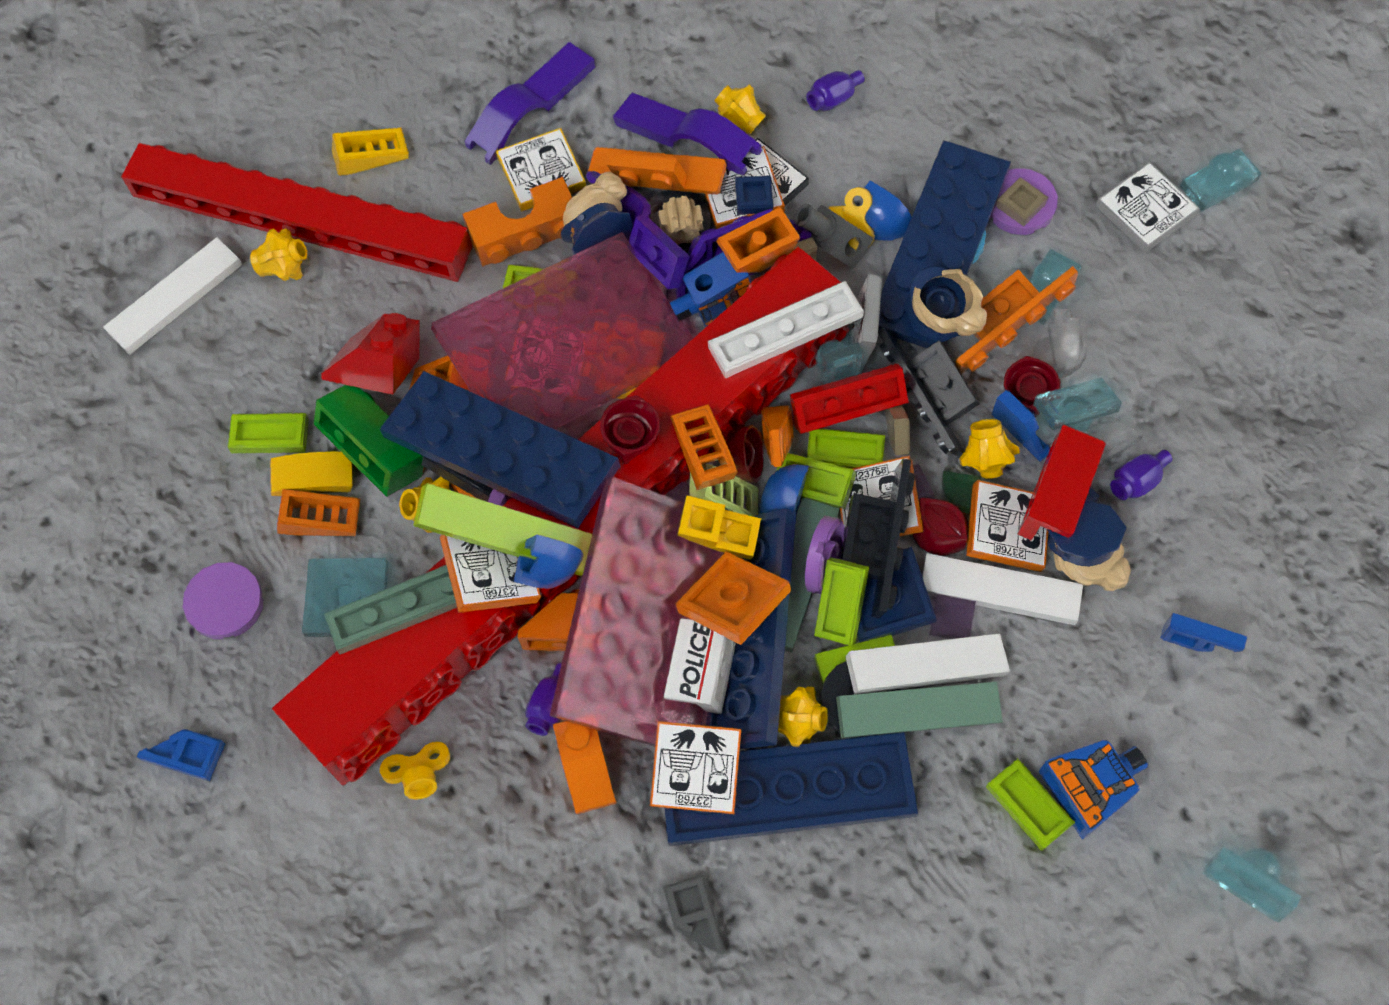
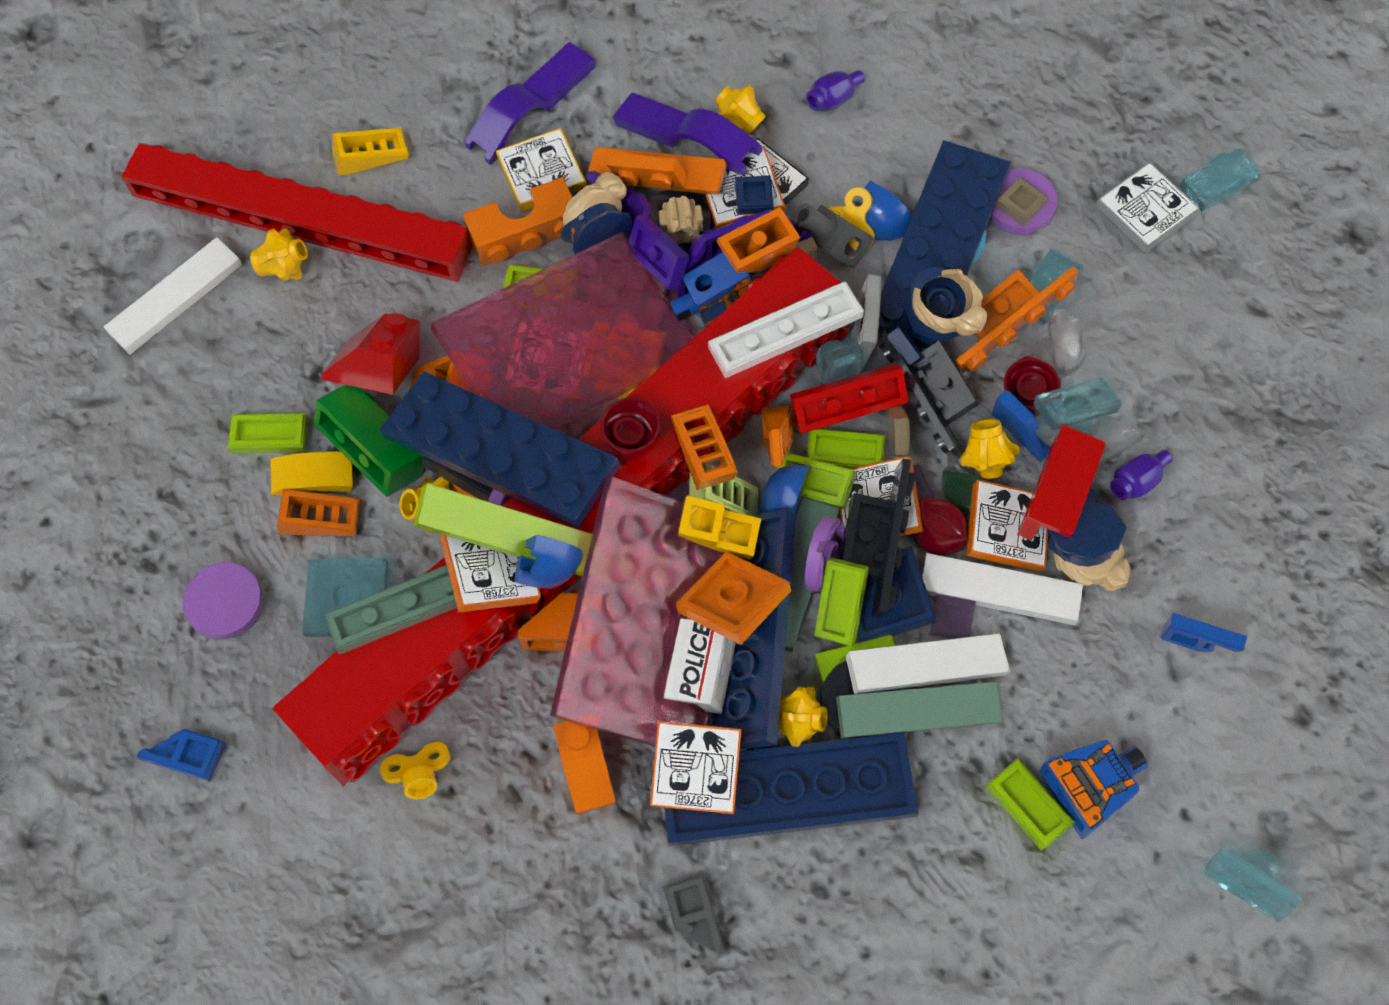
dark purple plant [525,663,571,736] -> none
dark red hat [725,425,764,483] -> none
none -> dark blue tile [887,320,920,365]

